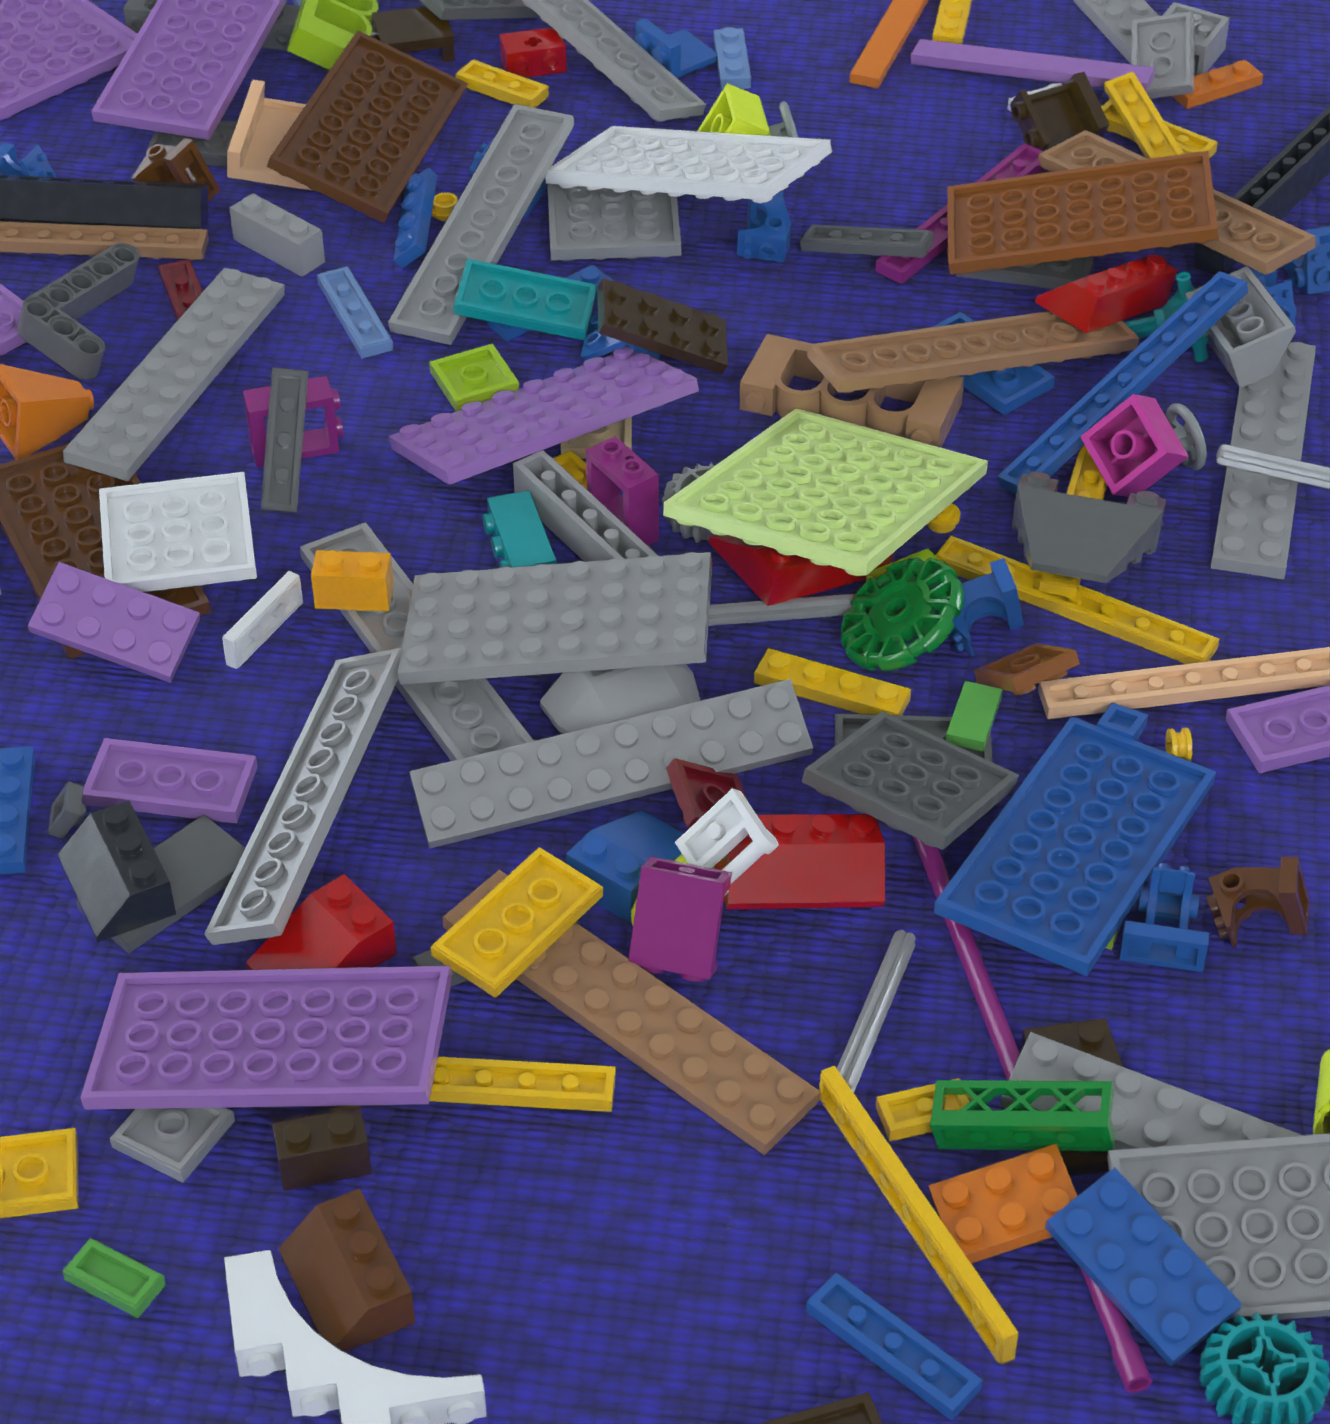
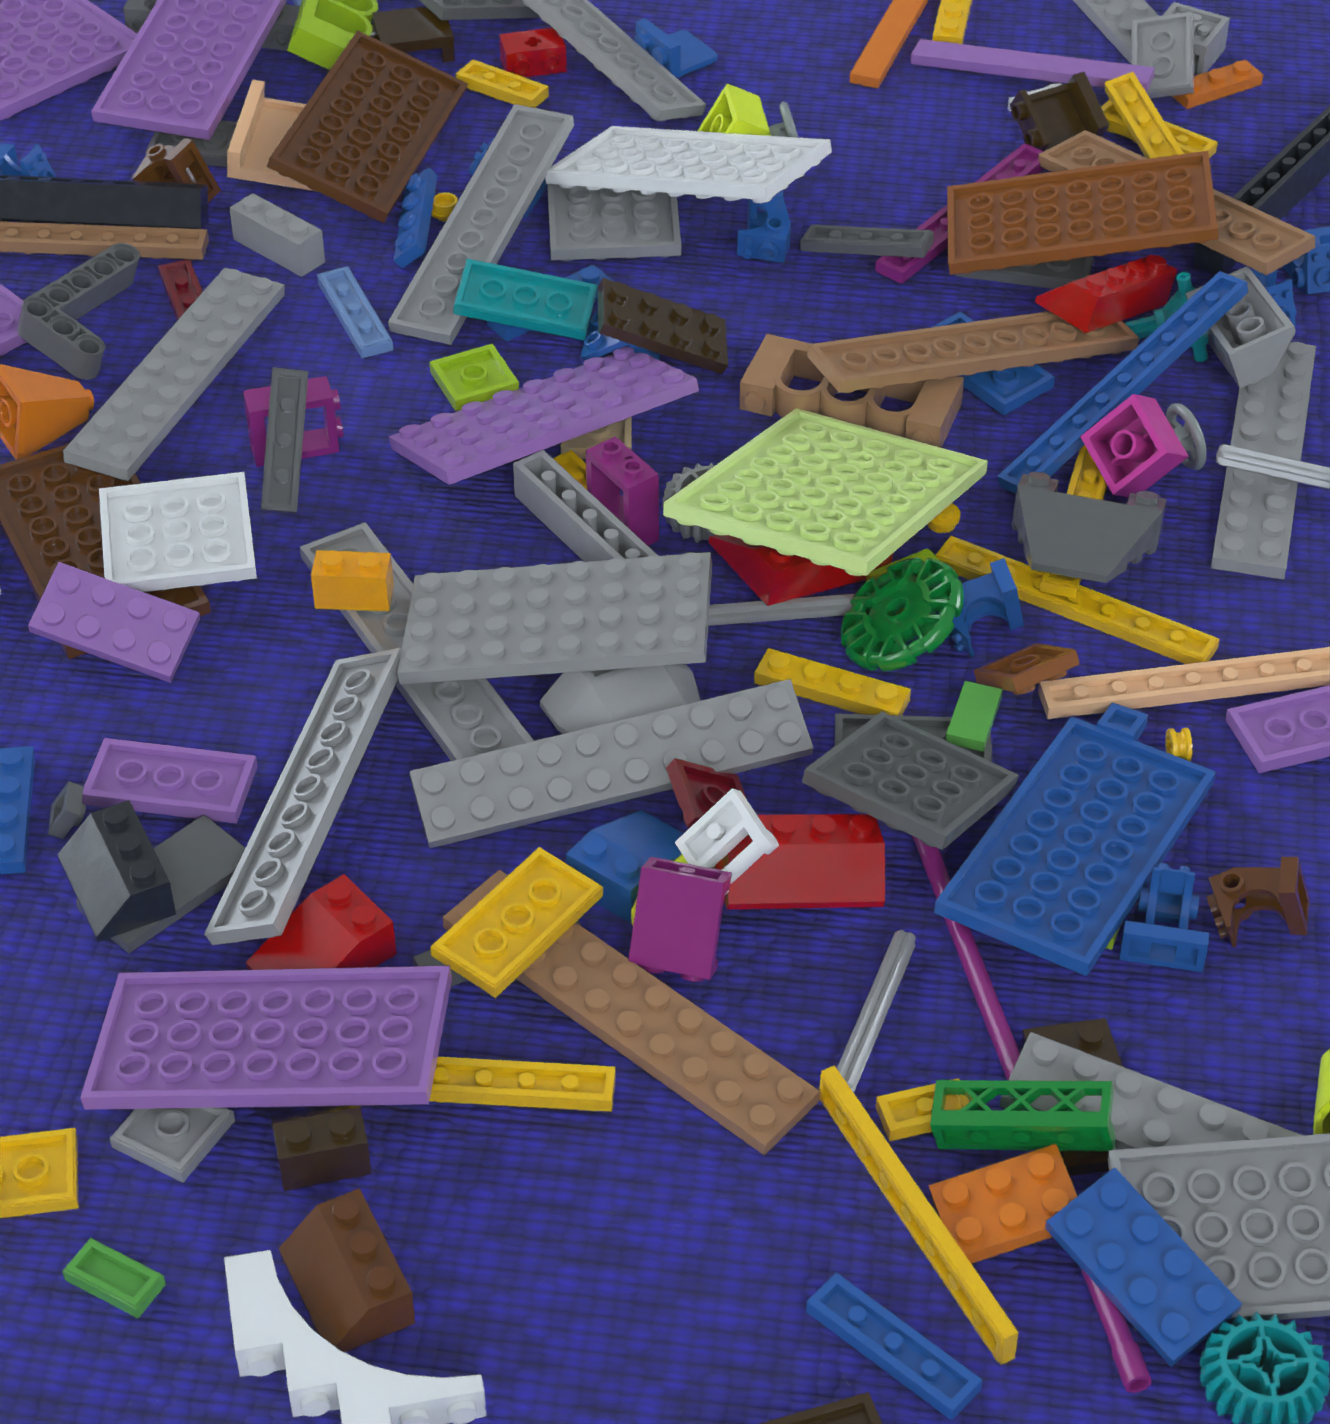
white tile [222,571,303,669] -> none
teal brick [482,490,556,568] -> none
medium blue plate [713,27,751,90] -> none

